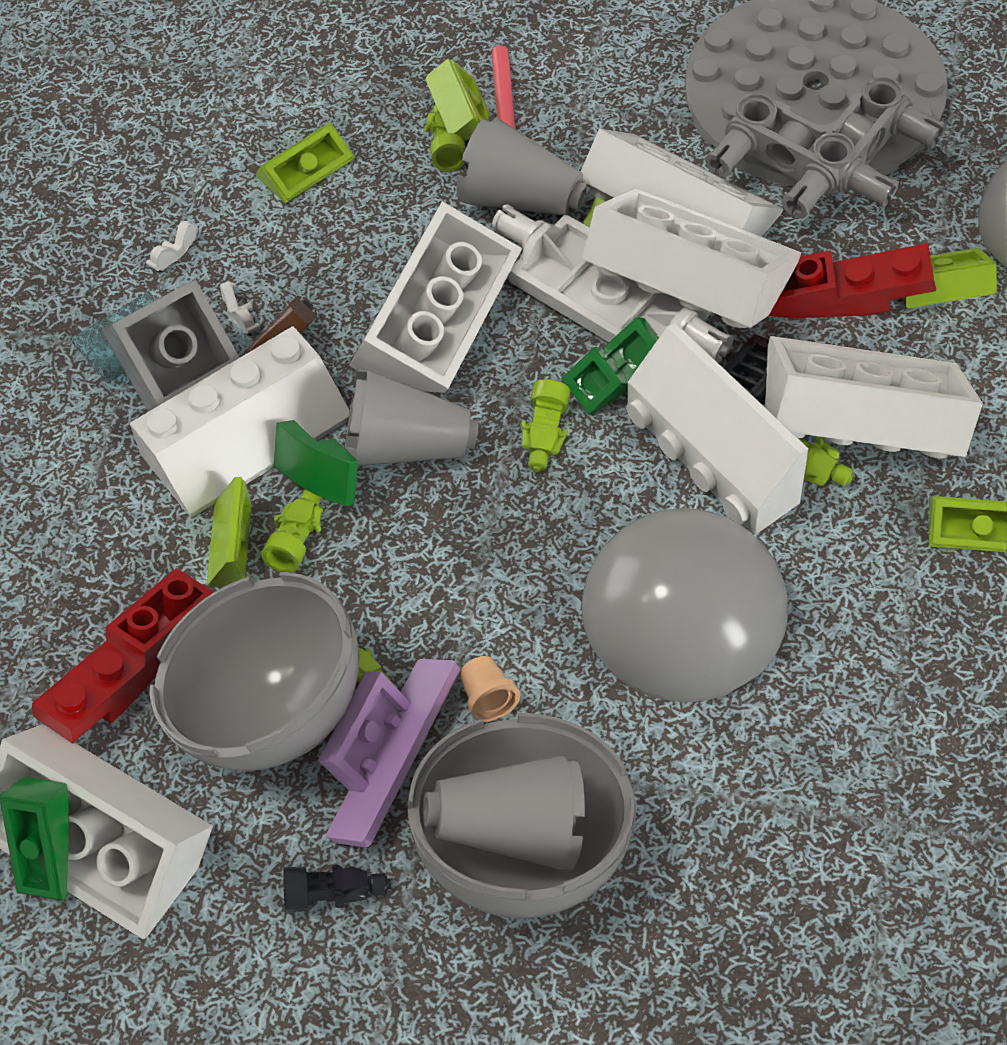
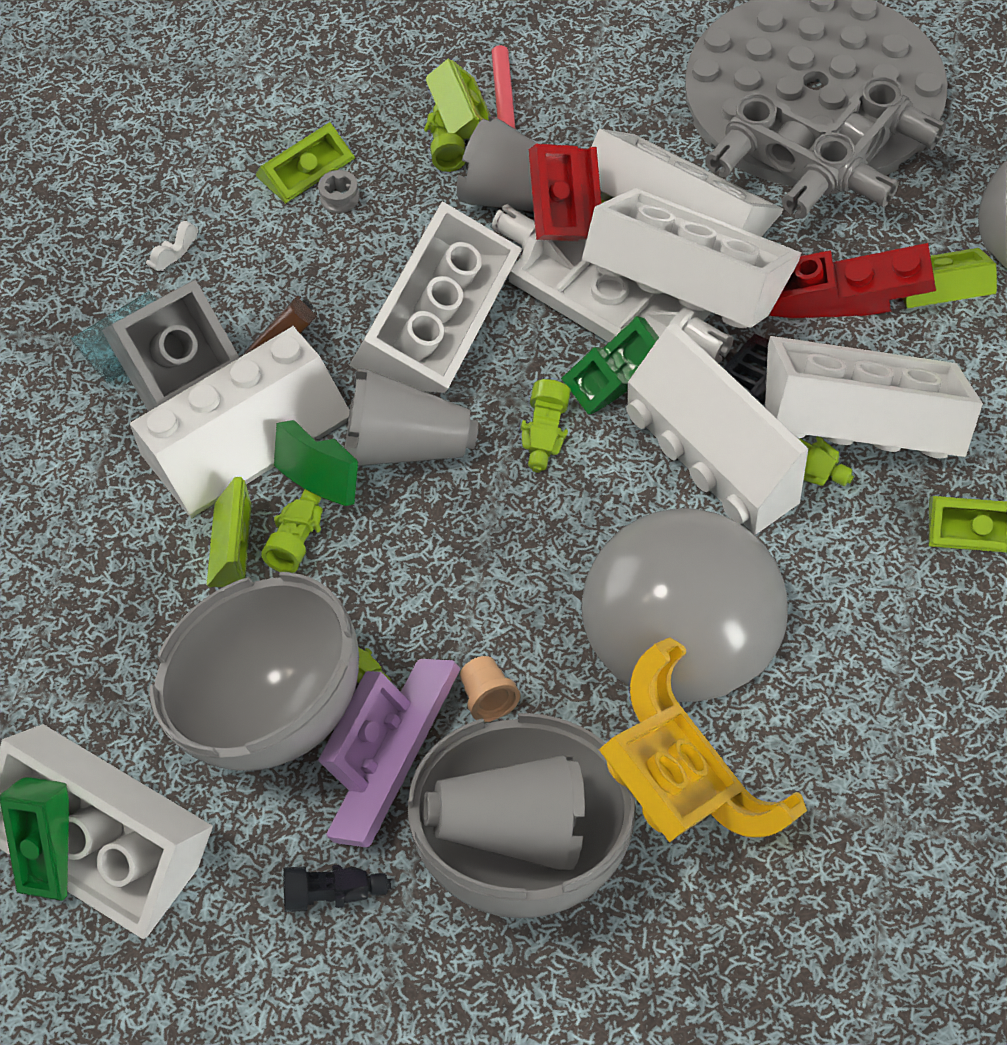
red slope [32,568,214,744] -> none
white piece [220,281,260,334] -> none
none -> light grey bush [318,170,360,213]
none -> red plate [528,144,602,241]
none -> yellow piece [598,637,807,843]

